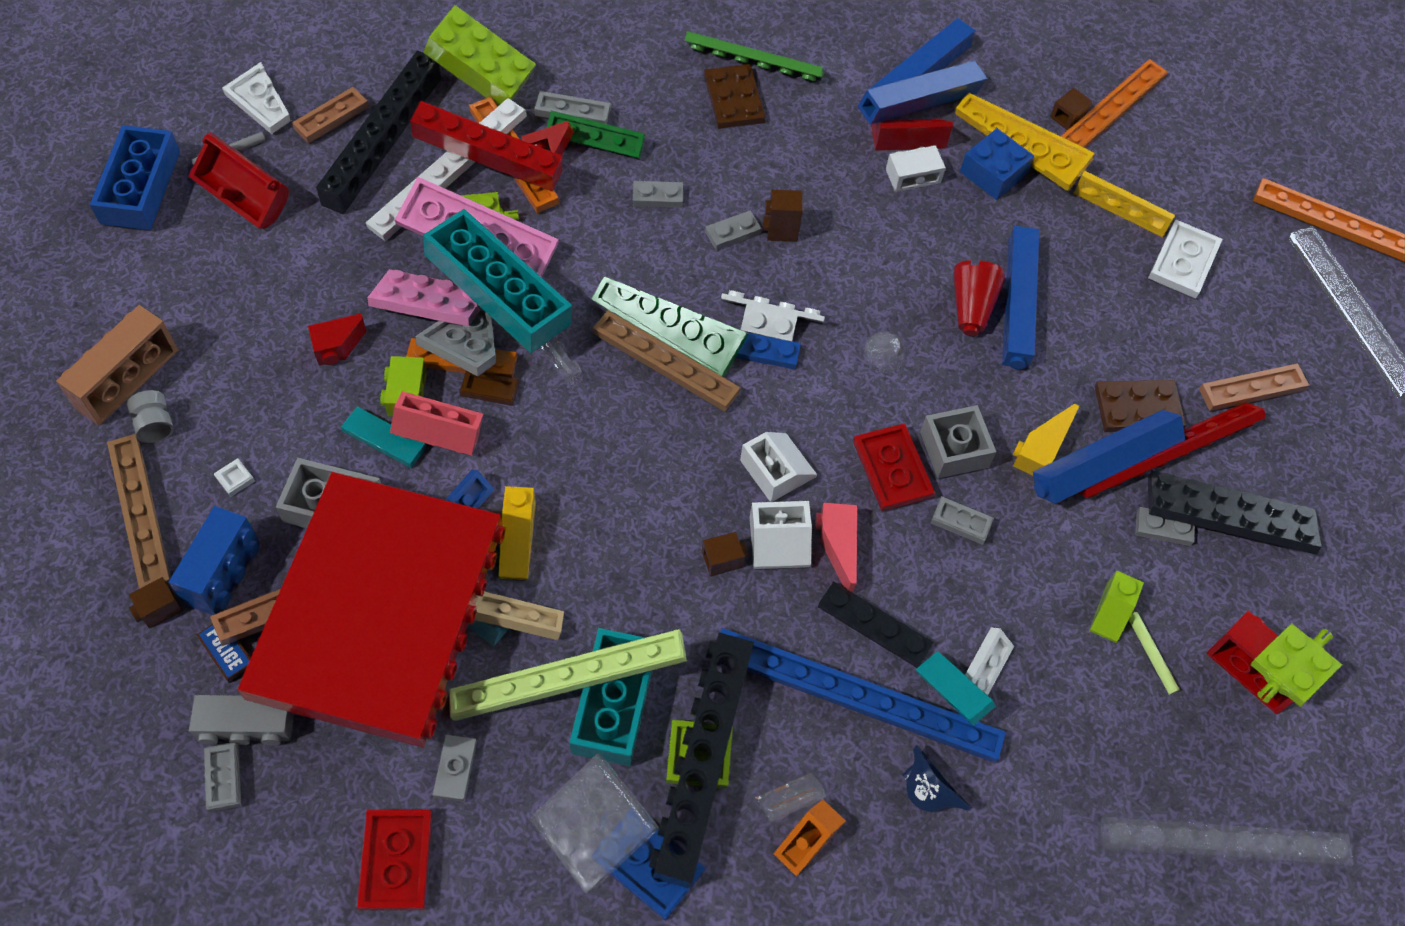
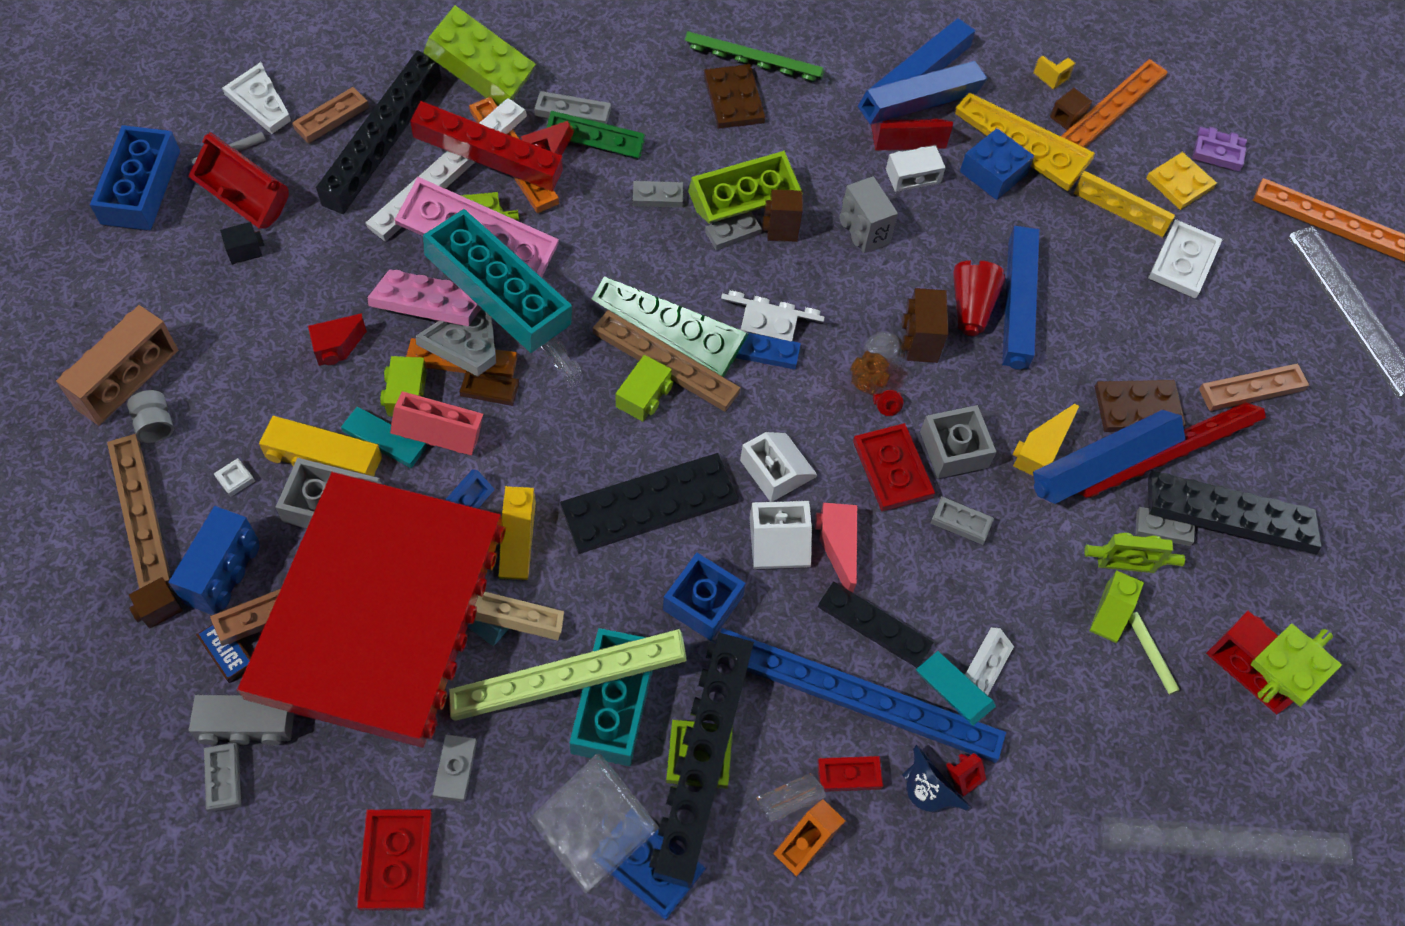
reddish brown brick [702,532,747,577] -> none
none -> black brick [220,222,265,265]
none -> yellow brick [259,416,382,477]
none -> black plate [560,453,738,554]
none -> lime brick [615,355,673,422]
none -> blue brick [663,552,746,641]
none -> lime slope [688,151,803,223]
none -> red plate [817,756,883,792]
none -> light grey brick [839,176,898,254]
none -> clear orange brick [850,350,891,395]
none -> red plate [873,390,903,416]
none -> reddish brown brick [902,288,948,363]
none -> red tile [946,753,986,797]
none -> yellow panel [1033,56,1075,89]
none -> lime plate [1084,533,1185,573]
none -> yellow plate [1146,152,1217,210]
none -> medium lavender plate [1192,127,1247,172]

